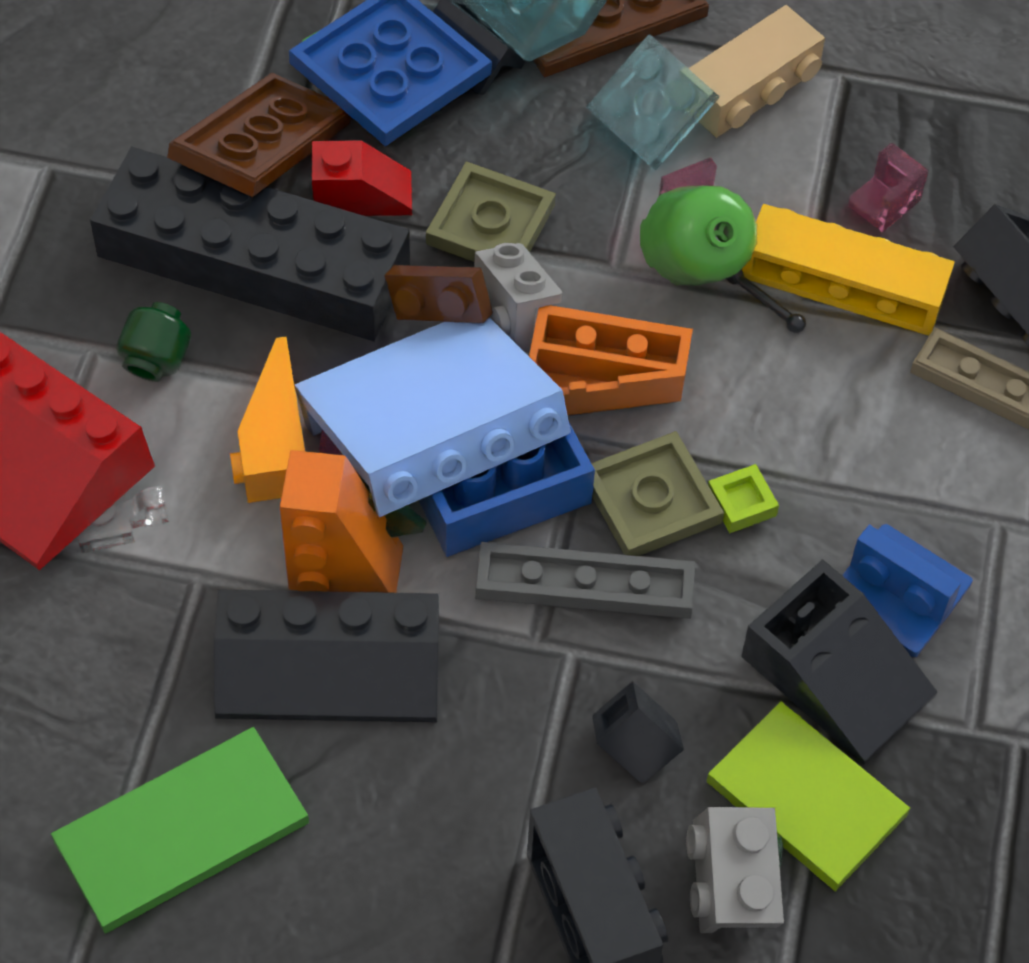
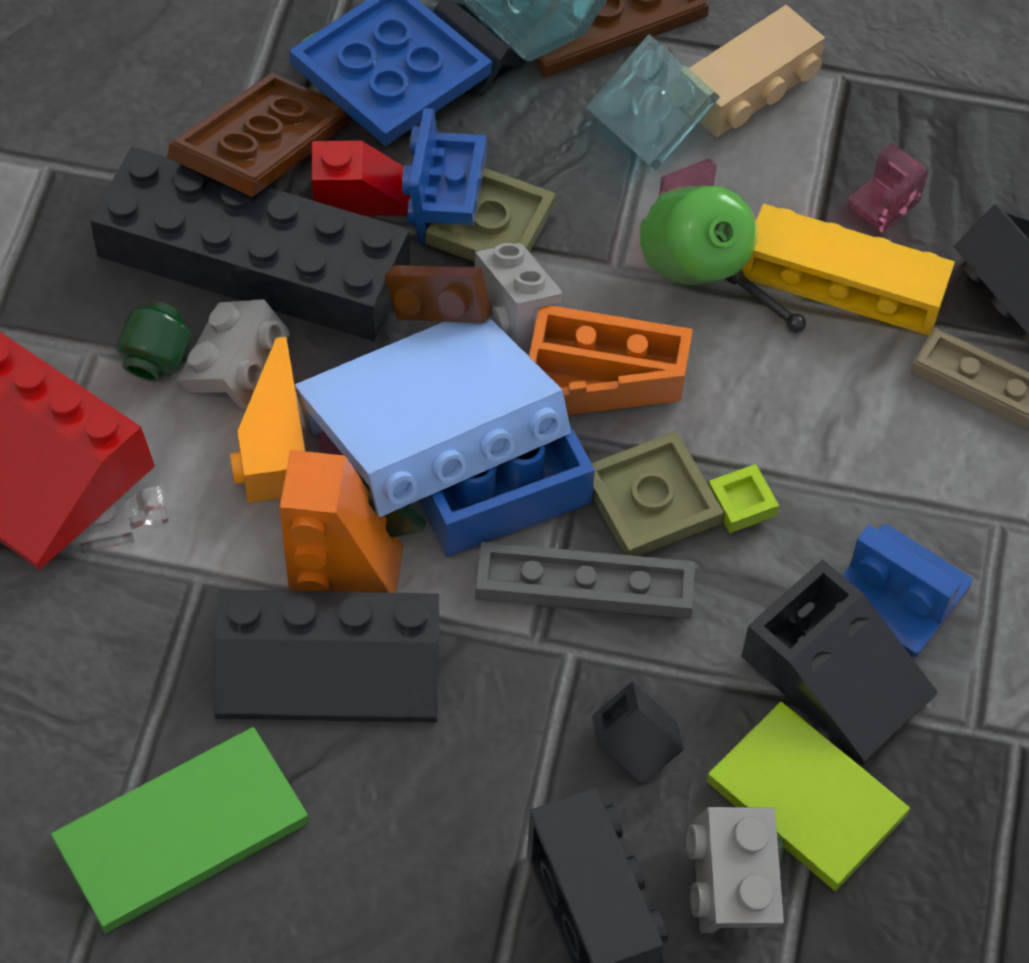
none -> light grey bracket [176,300,289,410]
none -> blue bracket [402,108,488,244]

